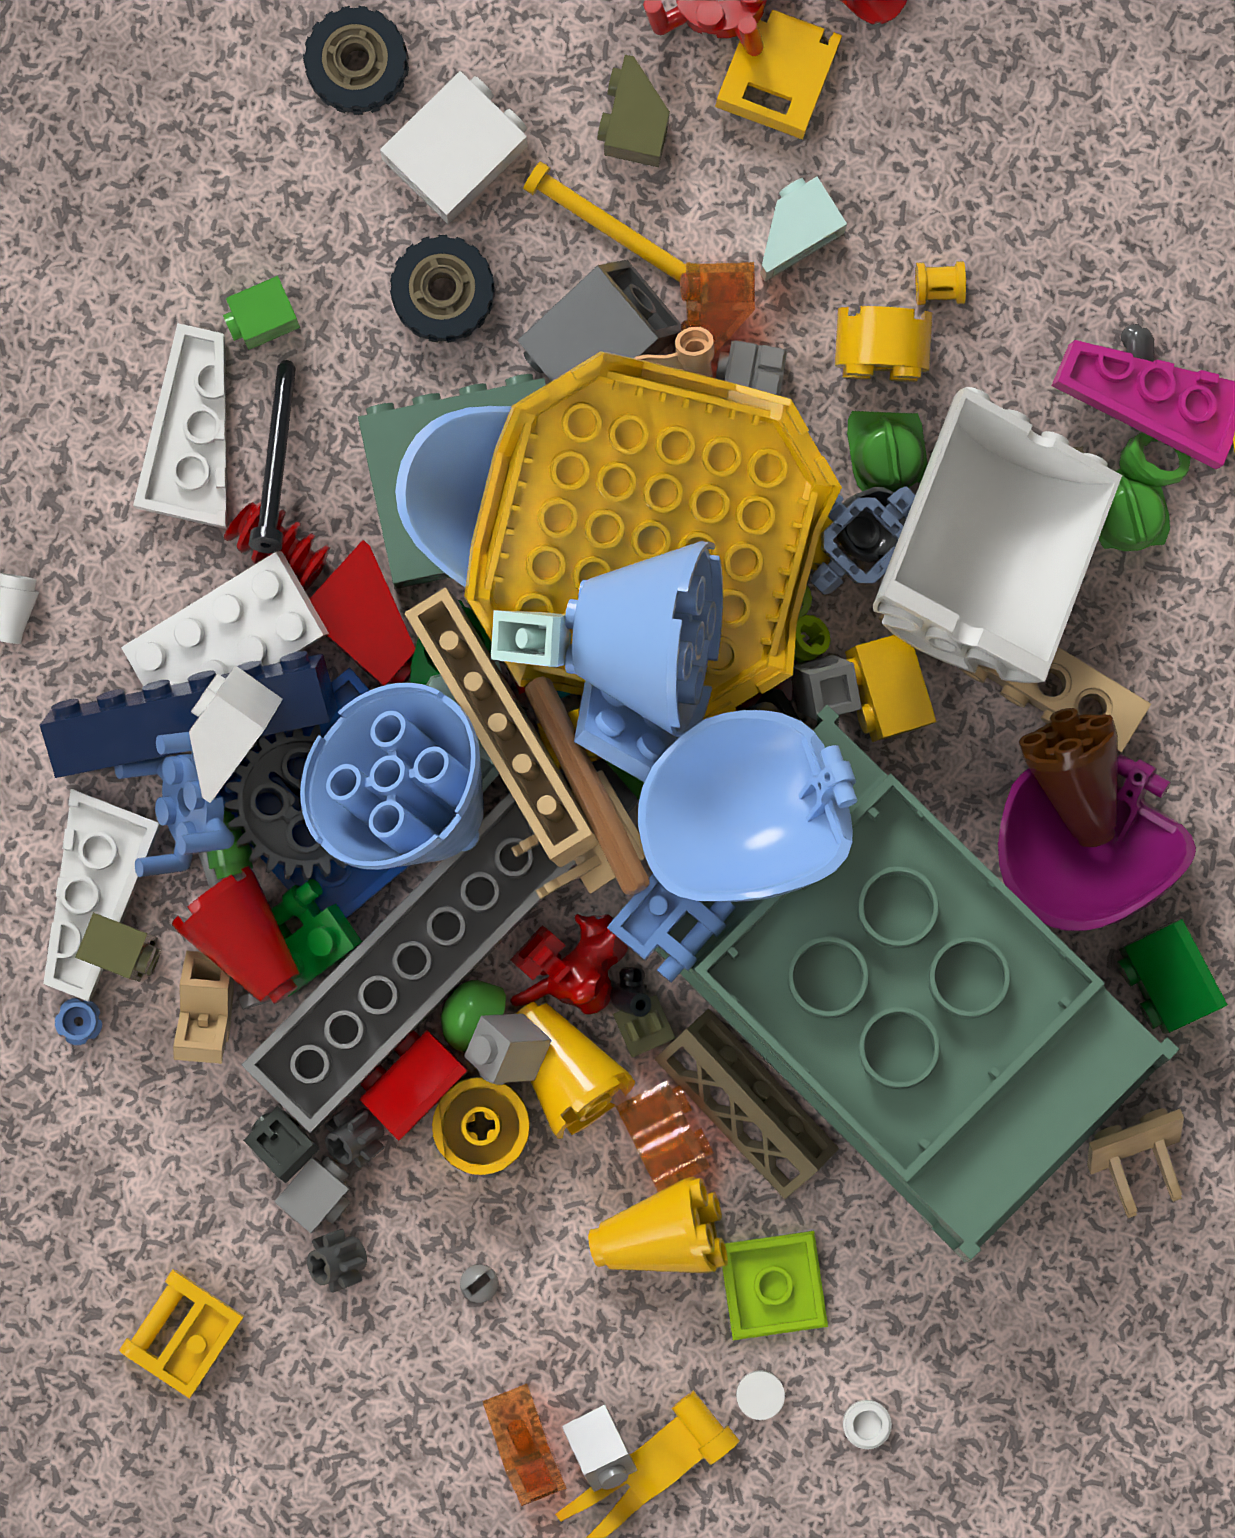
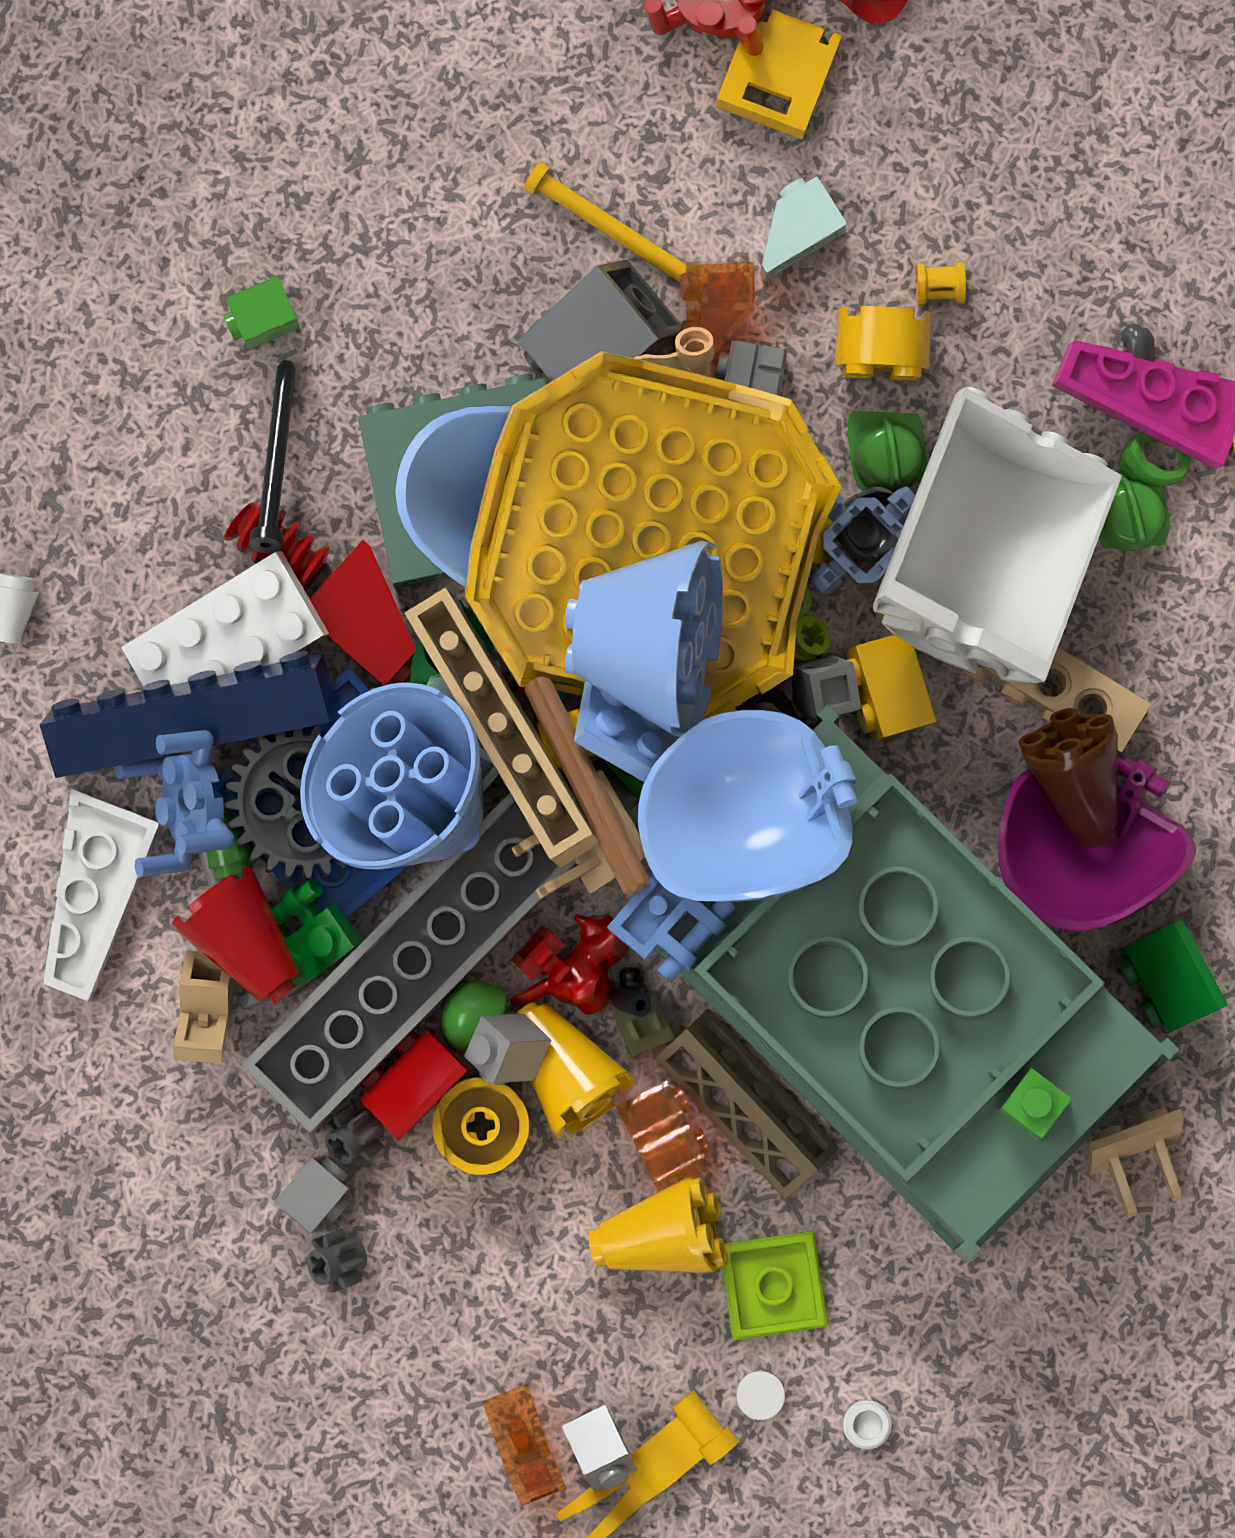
medium blue plate [55,998,102,1045] -> none
olive slope [75,912,161,982] -> none
yellow plate [119,1269,245,1399] -> none
white wing [133,323,227,529] -> none
white slope [189,665,283,803] -> none
pearl dark grey bracket [243,1106,320,1183] -> none
black wheel [303,6,409,115] -> none
white brick [380,71,528,225] -> none
black wheel [390,235,495,343] -> none
light grey hinge [460,1264,499,1303] -> none
light aqua slope [491,610,571,667] -> none
olive slope [597,55,670,167] -> none
none -> bright green brick [999,1068,1072,1141]

